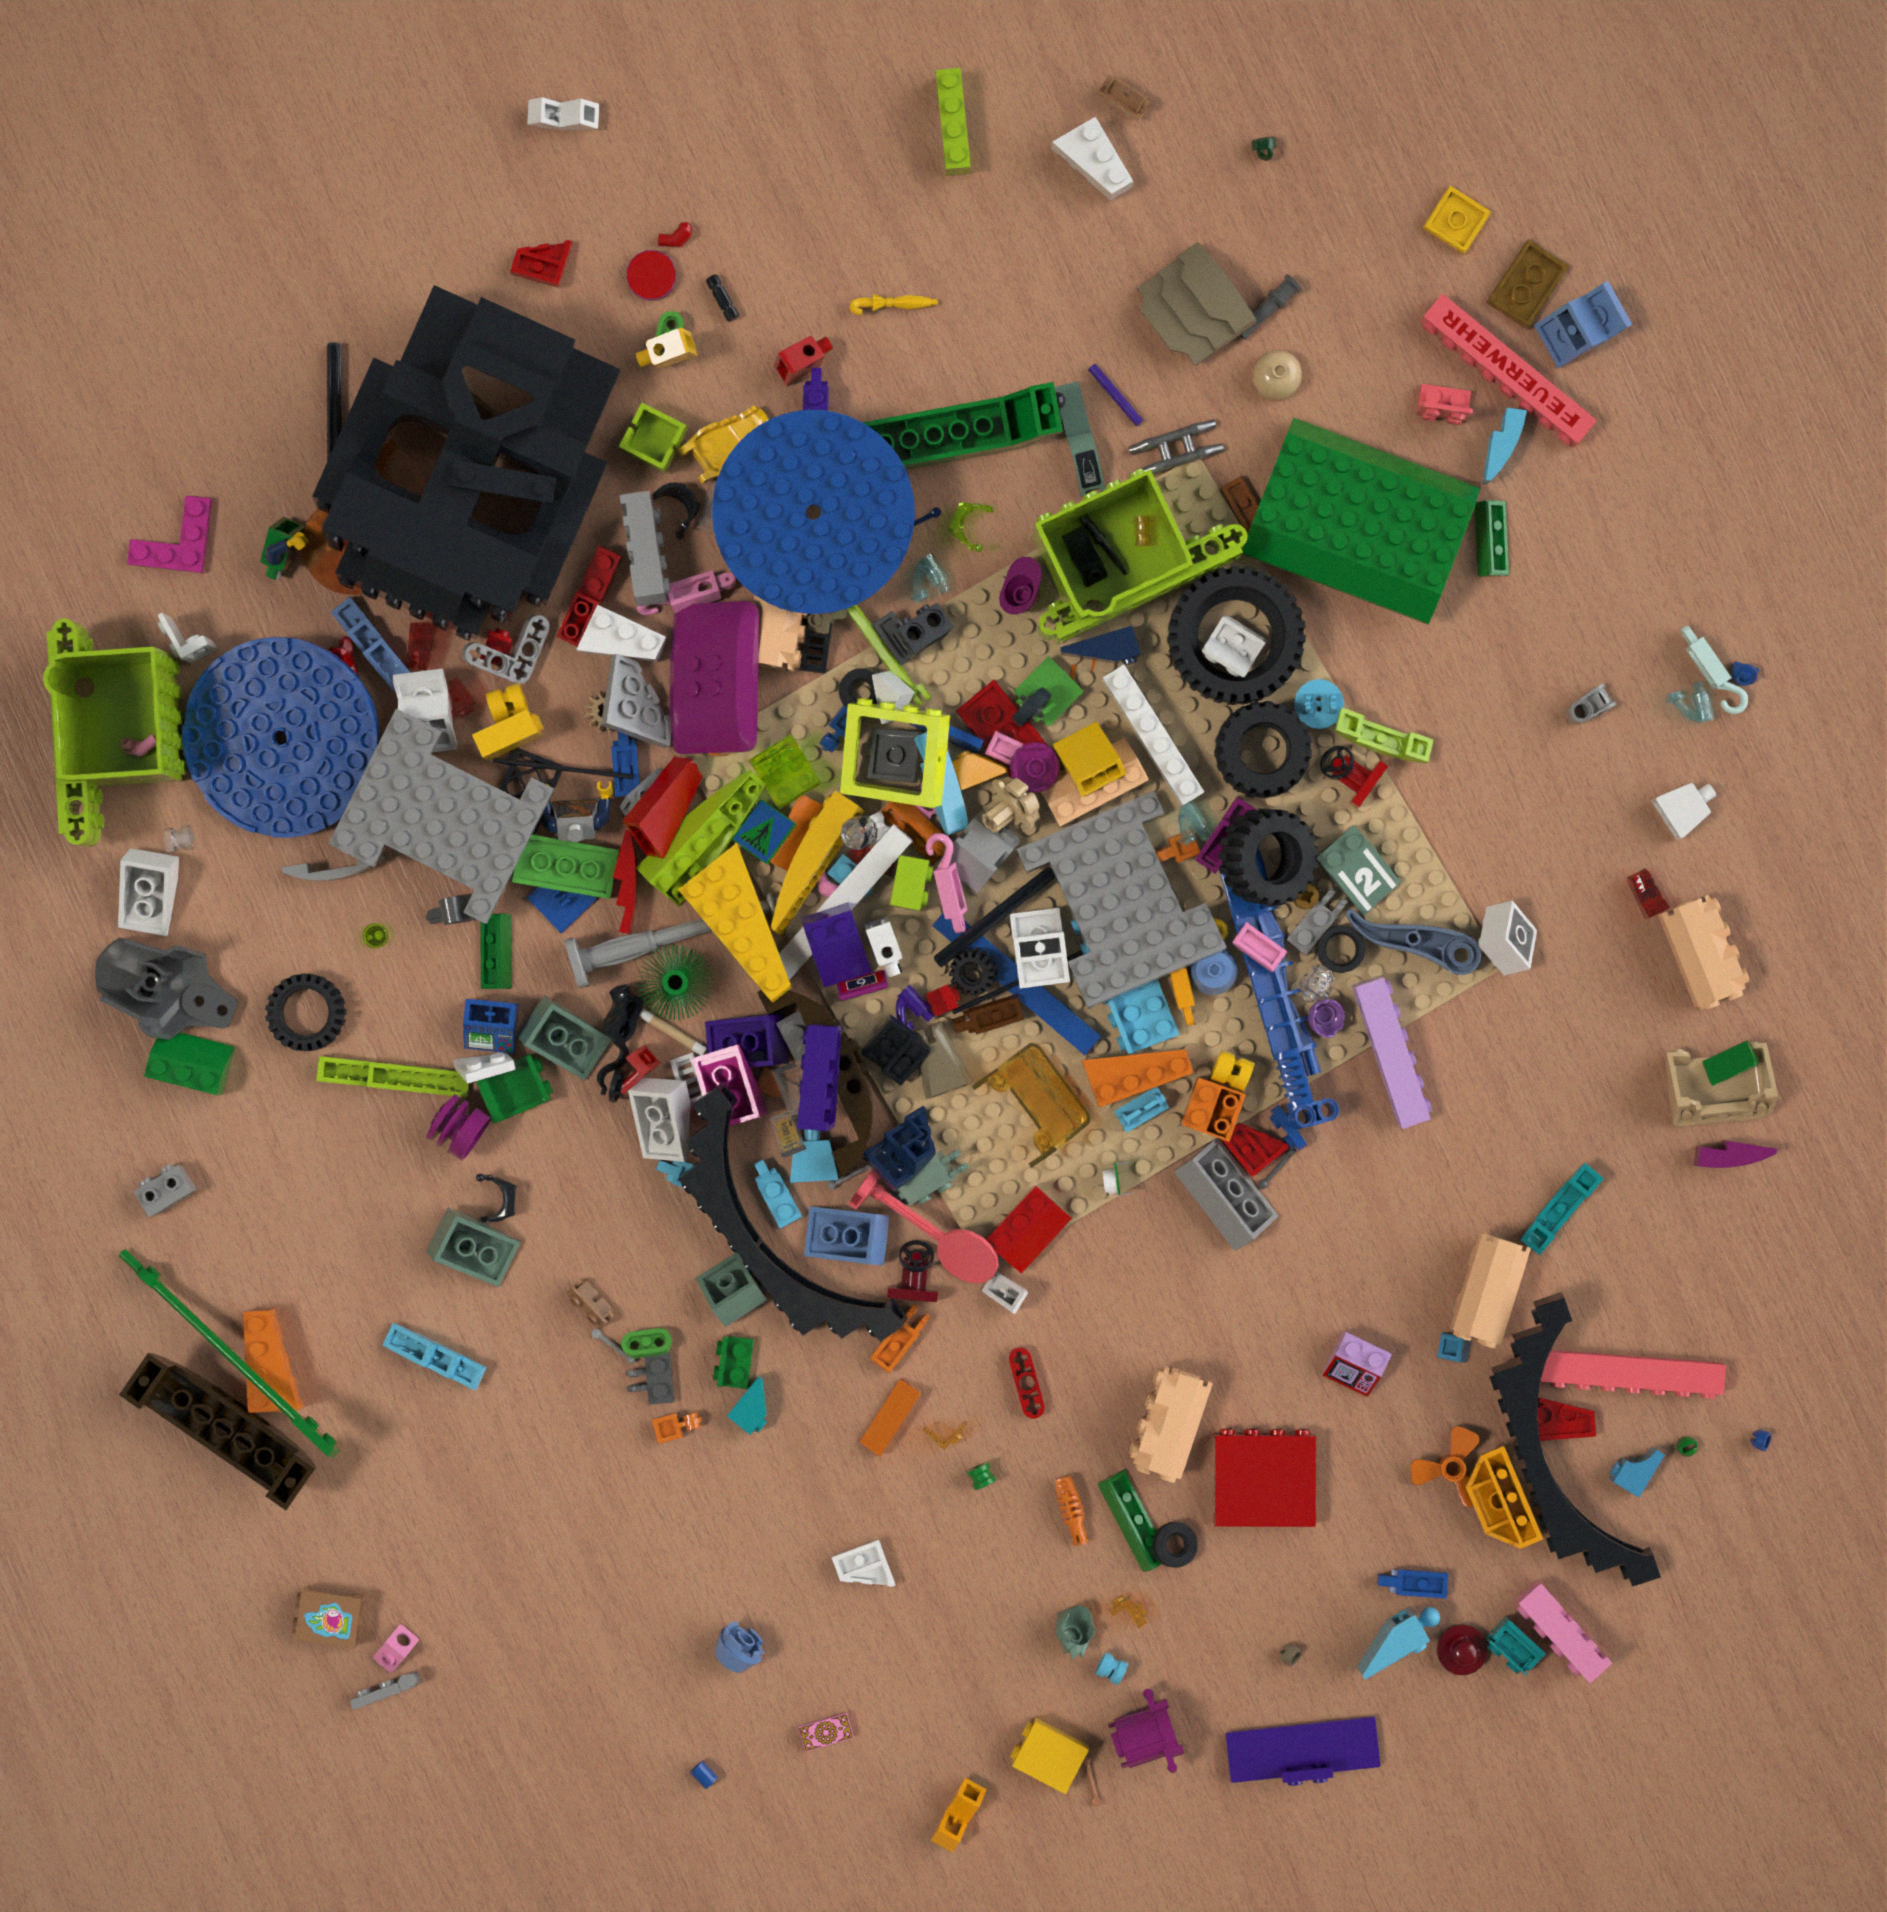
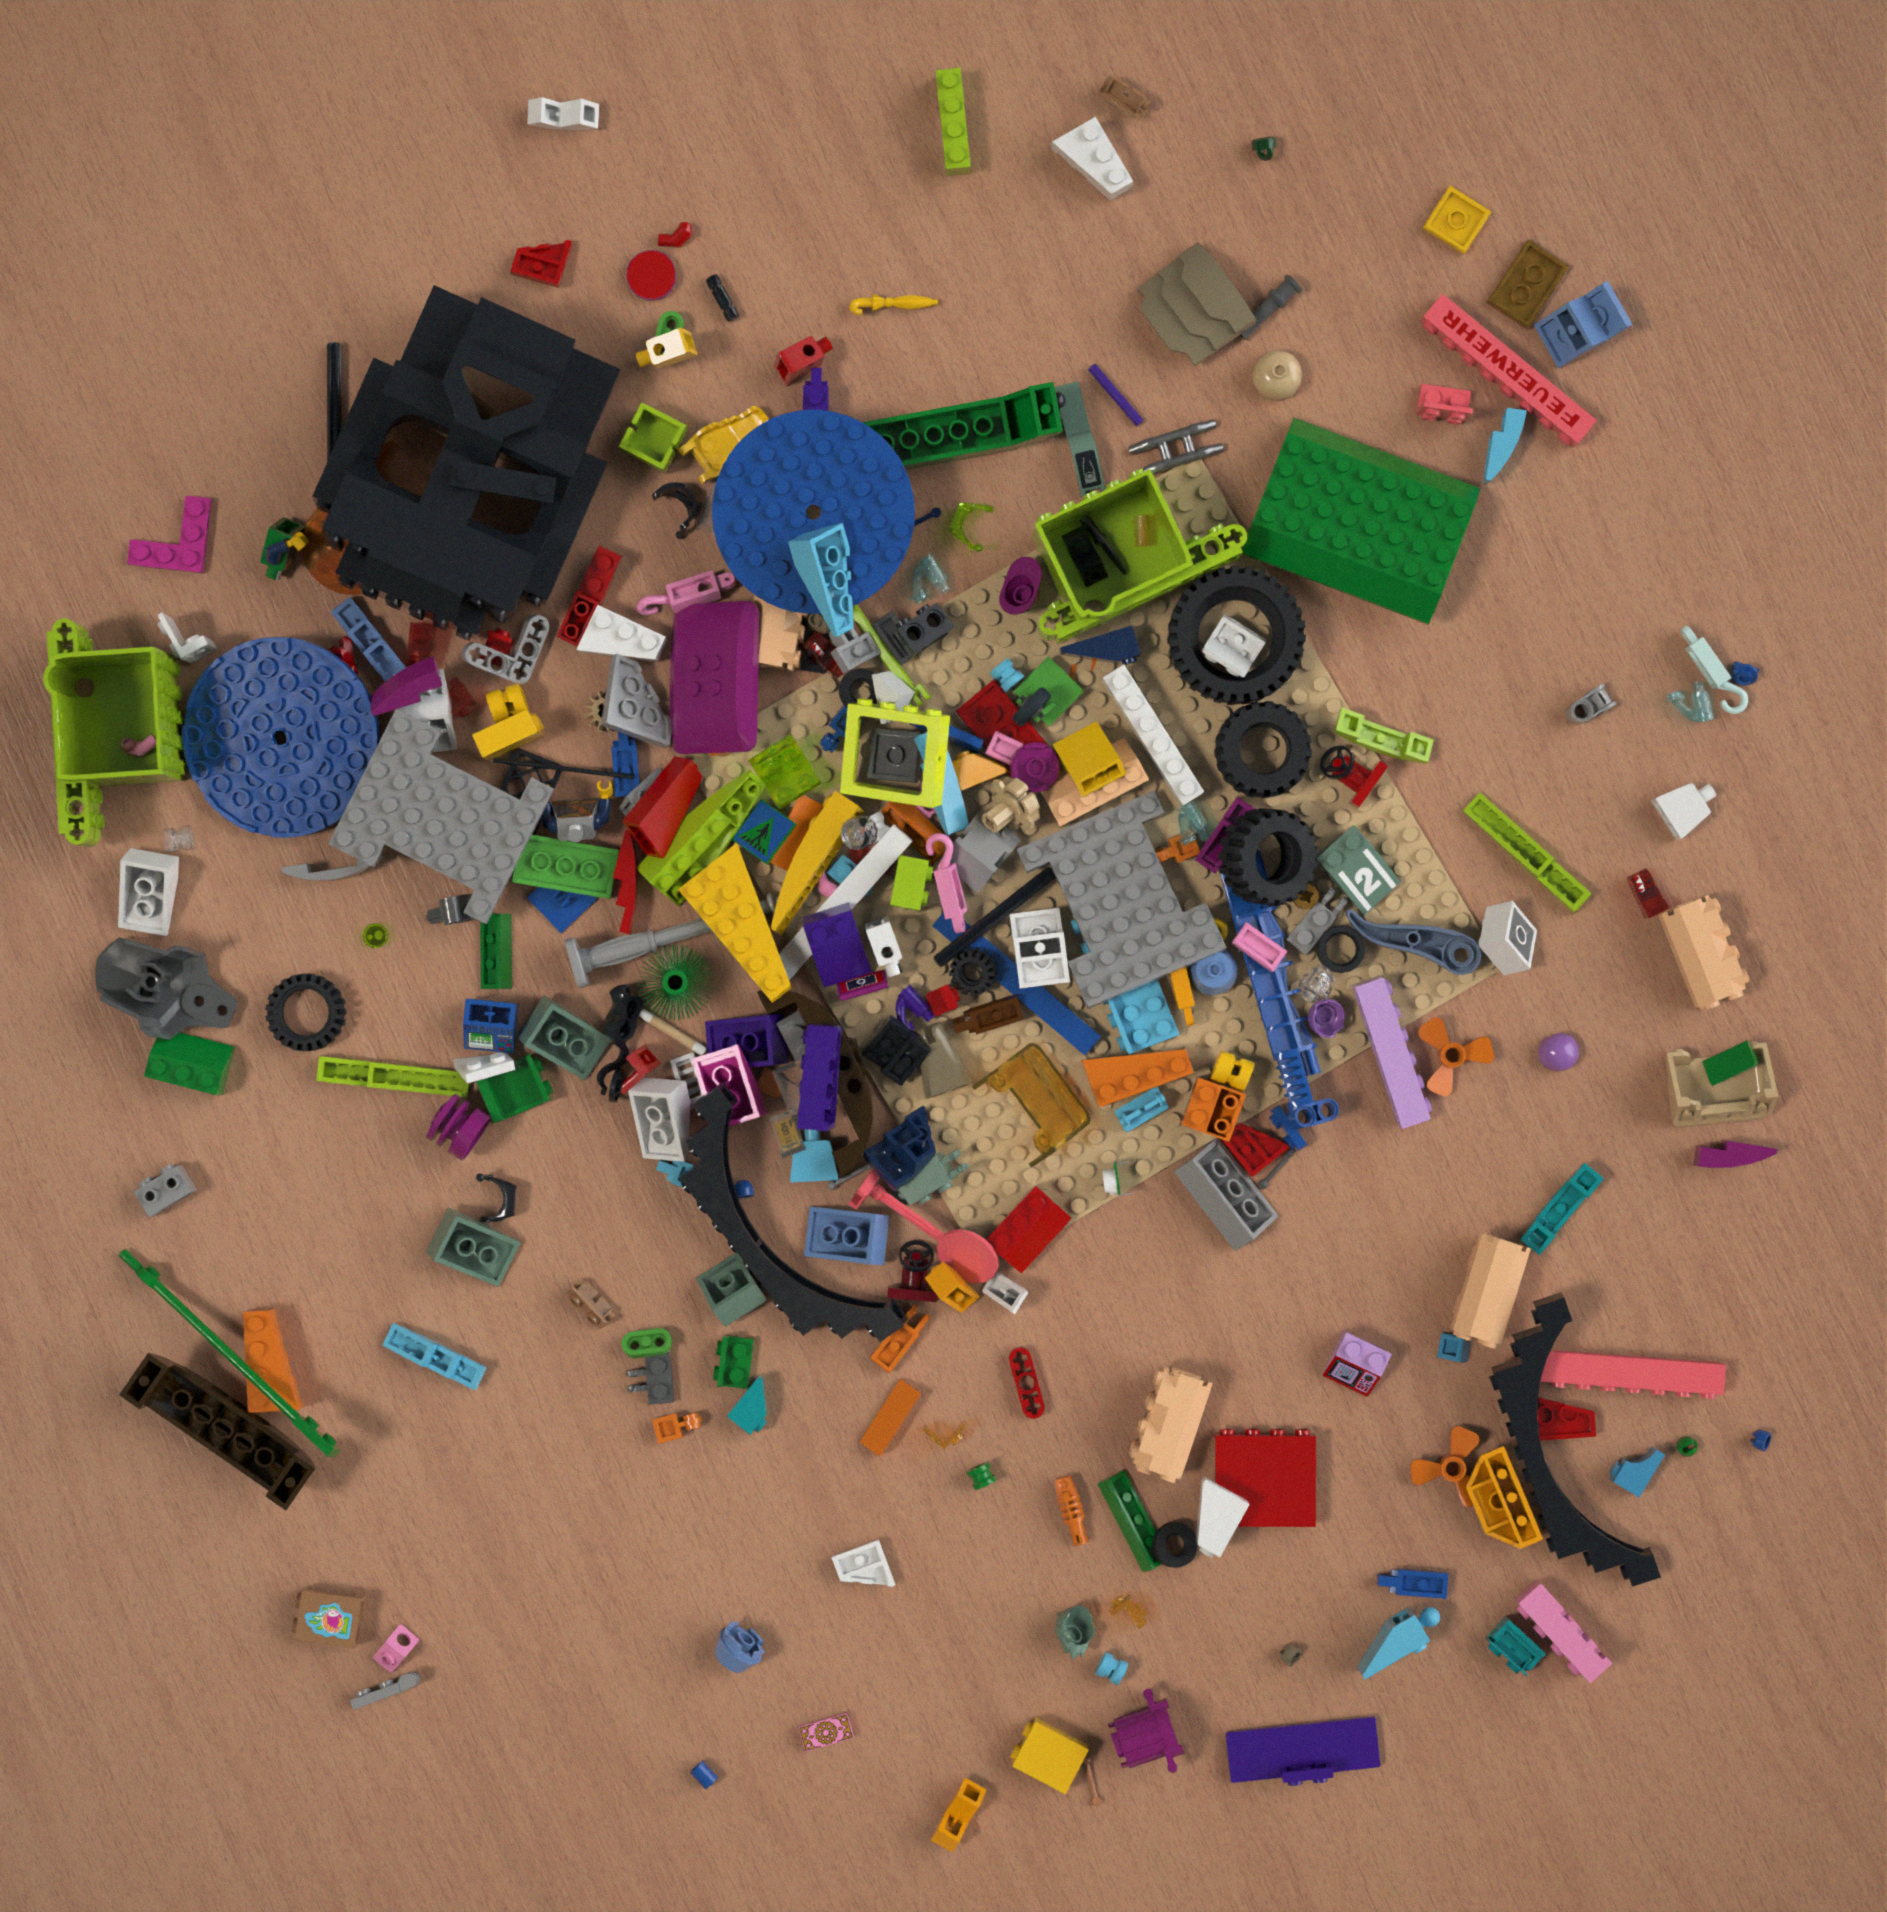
light grey hinge [592,1328,636,1364] -> none
light grey wedge [619,491,670,607] -> none
medium azure hinge [754,1159,802,1228] -> none
black axle [952,950,1083,1014] -> none
dark orange tile [1220,476,1259,535] -> none
medium azure plate [1294,679,1344,729] -> none
dark red plate [1436,1624,1487,1675] -> none
green slope [1475,500,1509,577] -> none
none -> magenta slope [370,656,442,716]
none -> blue hinge [735,1180,754,1198]
none -> medium azure wedge [788,523,854,637]
none -> clear red leg [802,631,843,679]
none -> light grey hinge [829,628,881,674]
none -> light orange slope [925,1262,980,1313]
none -> medium azure wheel [990,658,1024,693]
none -> white slope [1196,1476,1249,1558]
none -> orange piece [1417,1017,1494,1096]
none -> lime slope [1463,793,1592,915]
none -> medium lavender hair [1538,1033,1579,1072]

